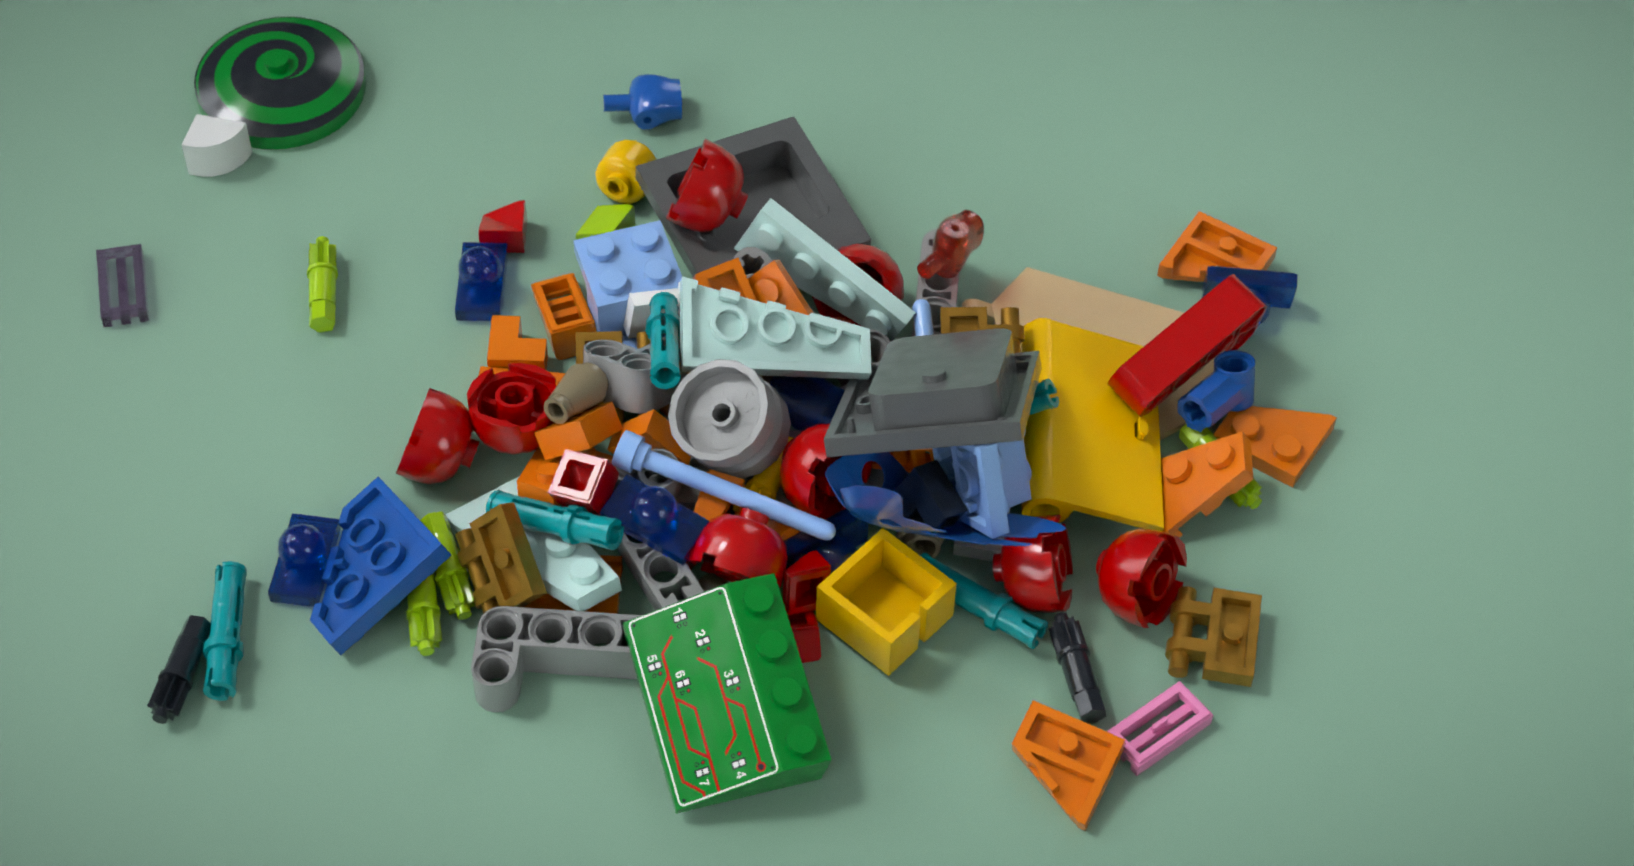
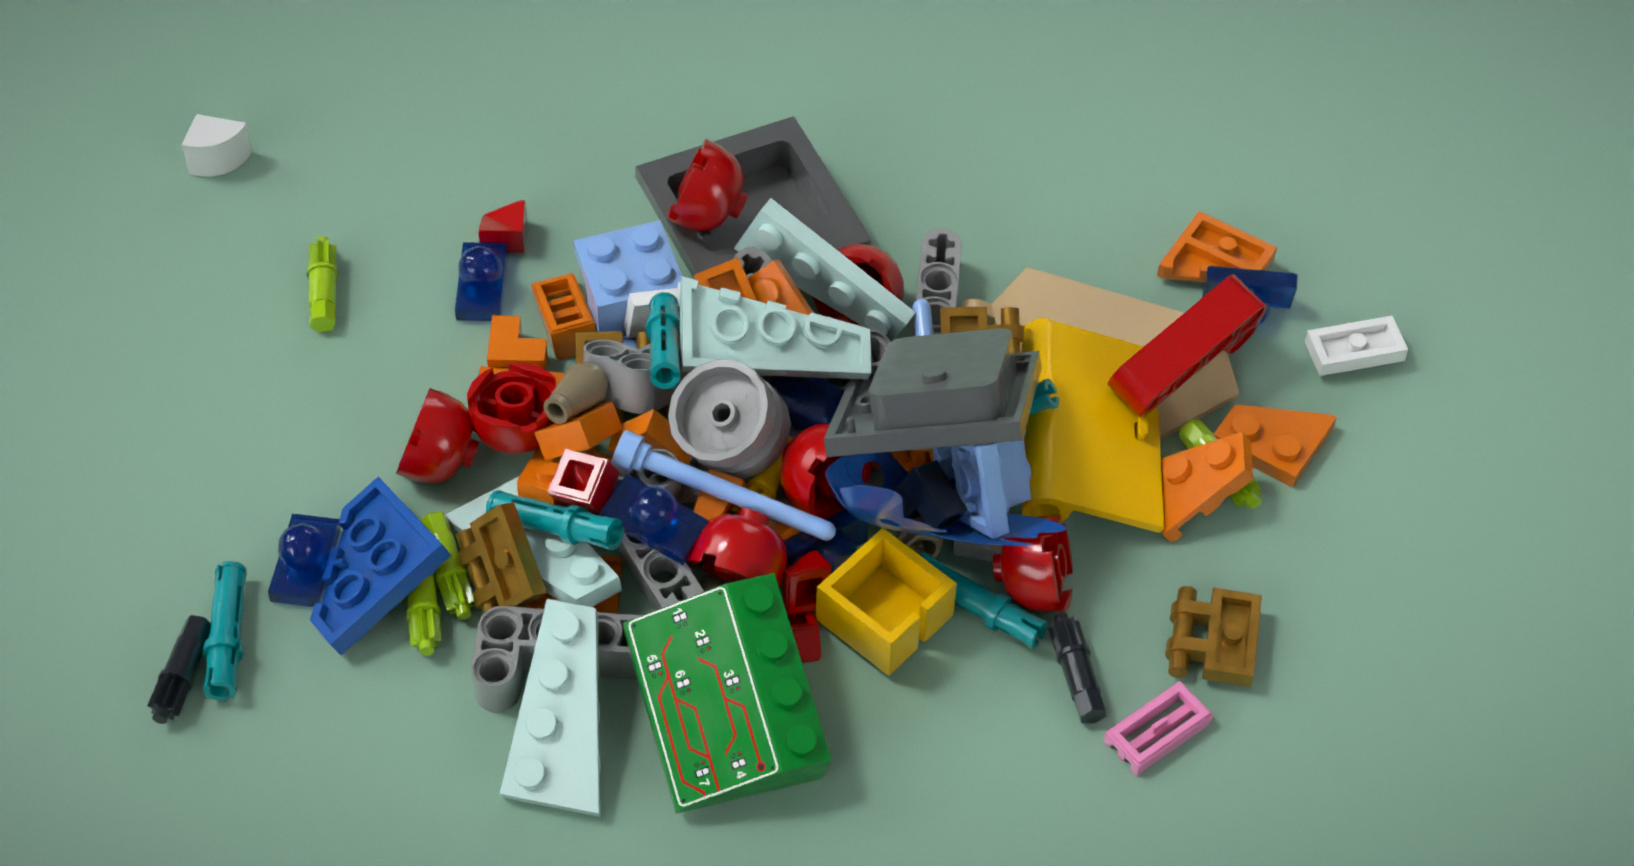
clear purple tile [96,244,149,327] -> none
dish [194,17,366,149] -> none
lime slope [575,204,636,239] -> none
yellow head [595,139,657,204] -> none
blue piece [603,74,682,130] -> none
clear red piece [917,209,984,279] -> none
orange wing [1012,700,1126,831] -> none
red cylinder [1096,528,1187,628] -> none
blue piece [1177,350,1255,432] -> none
none -> light aqua wing [499,599,601,817]
none -> white plate [1304,316,1408,376]

